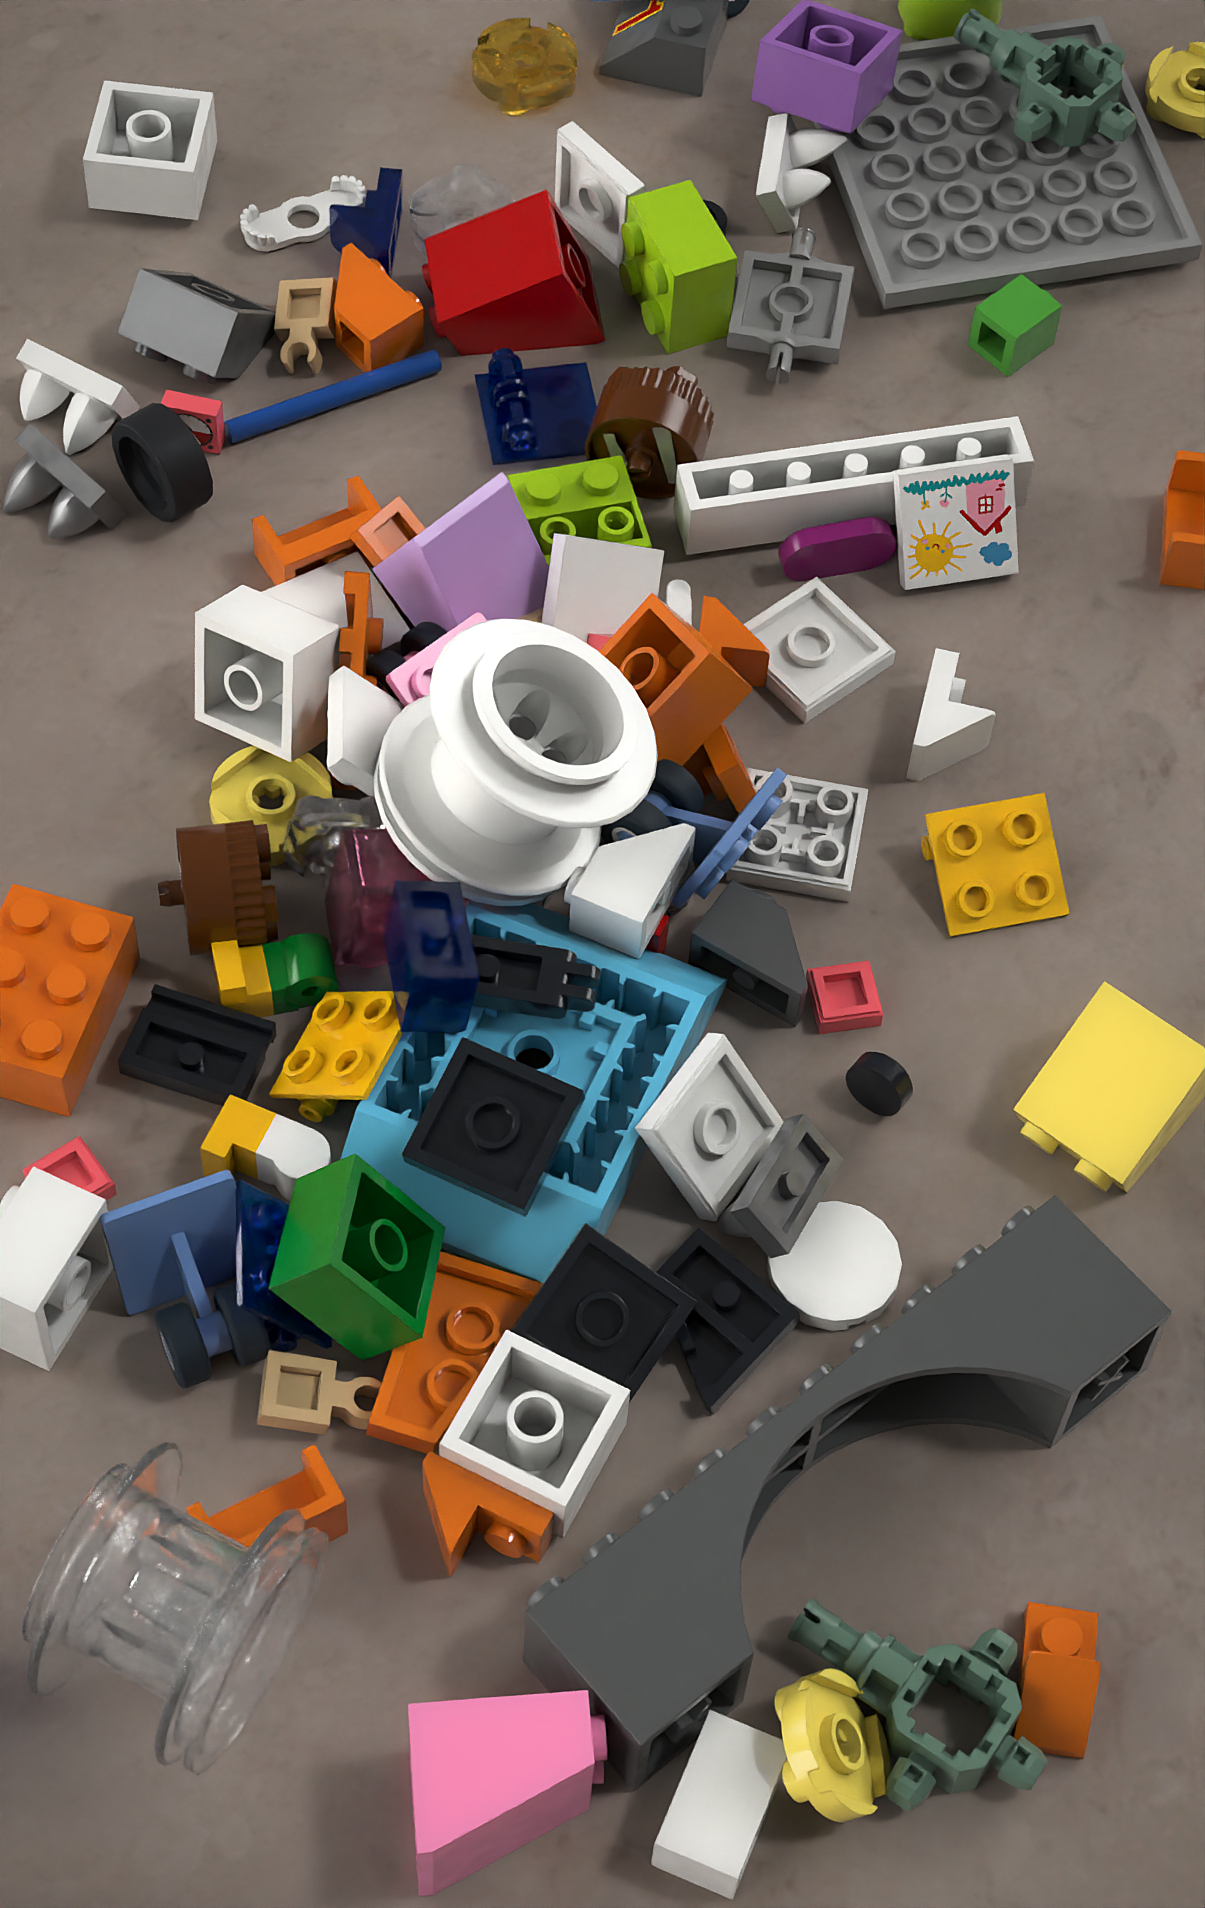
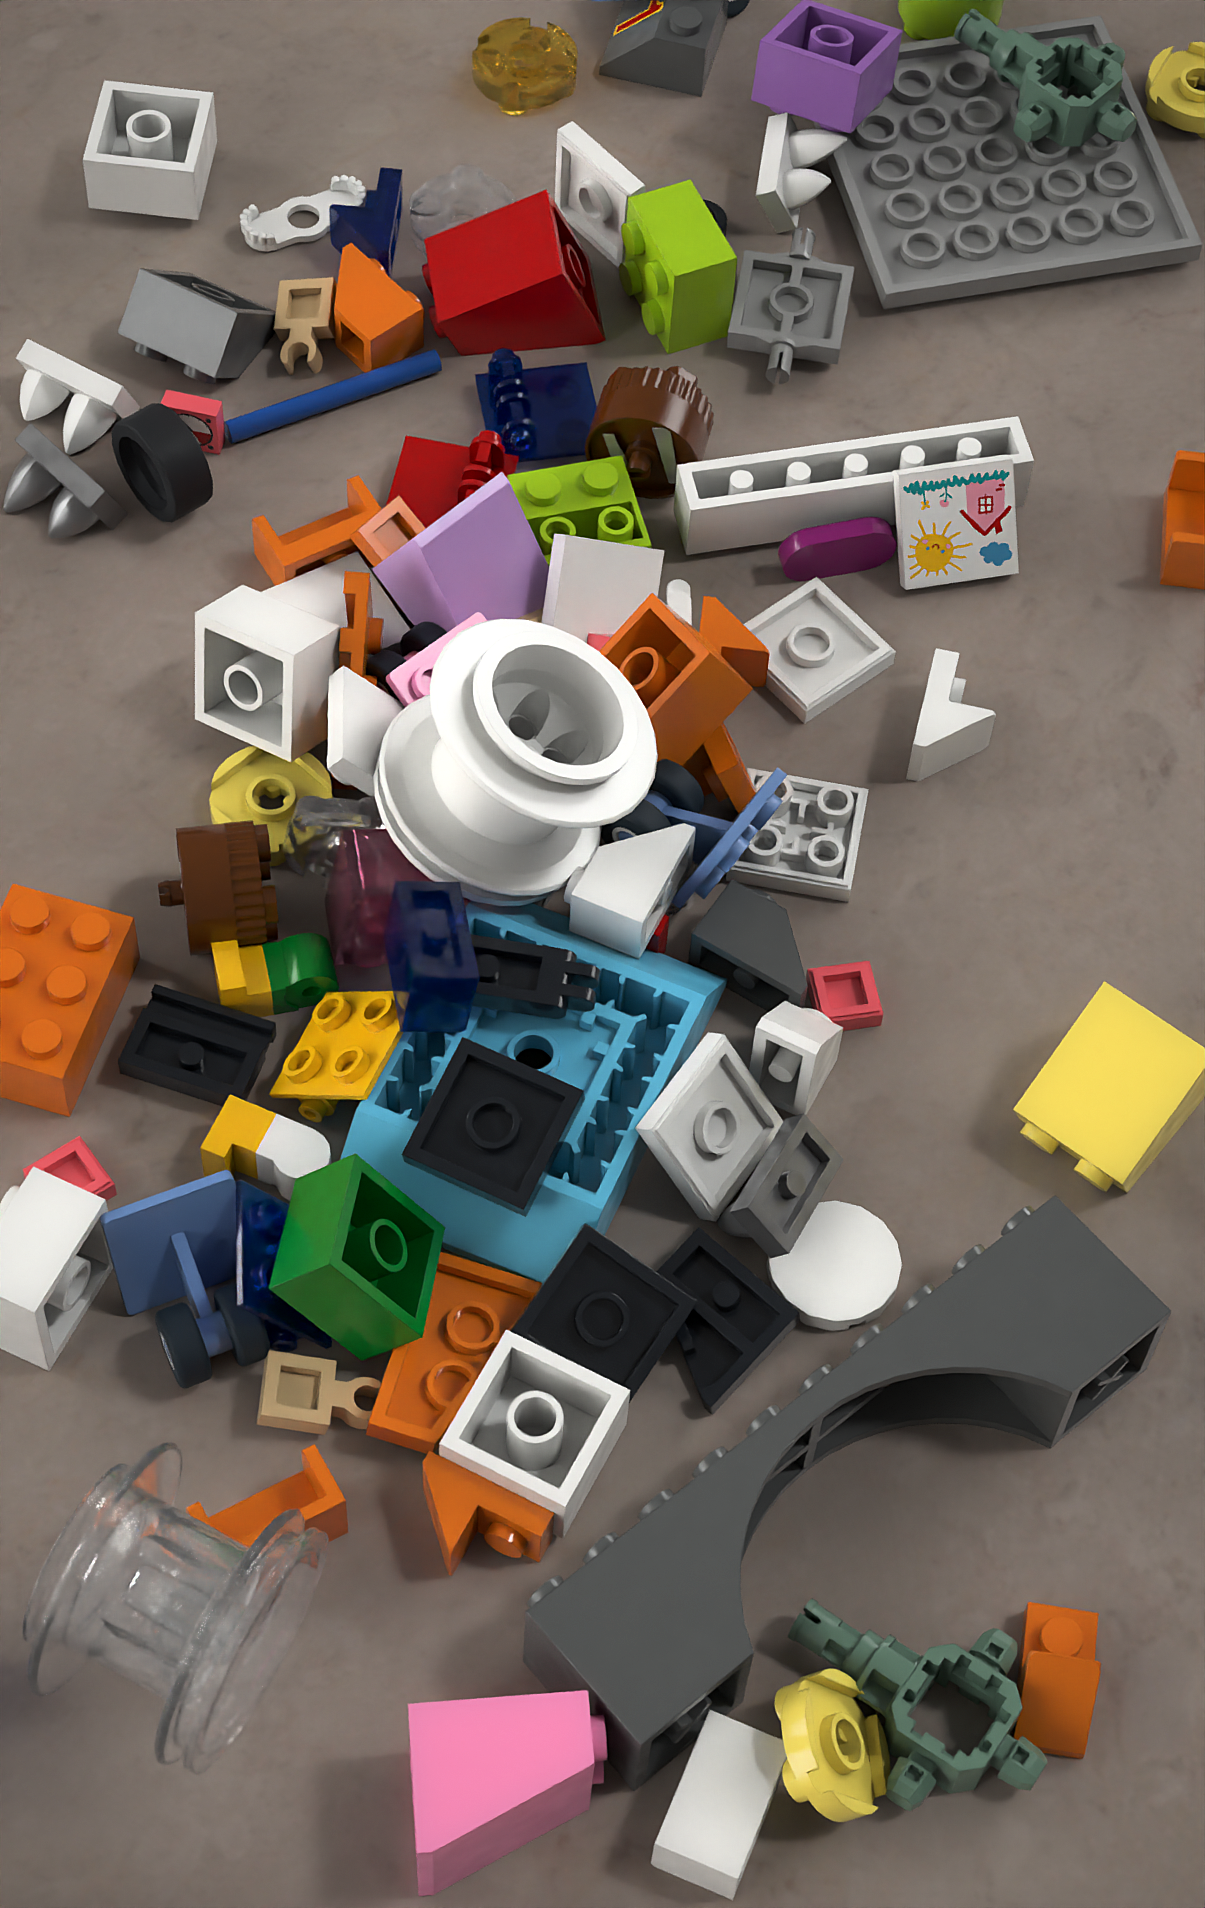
black tile [846,1052,913,1116] -> none
yellow hinge [921,793,1070,937] -> none
bright green brick [968,274,1062,377] -> none
none -> red hinge [386,430,519,528]
none -> white slope [749,1001,843,1115]

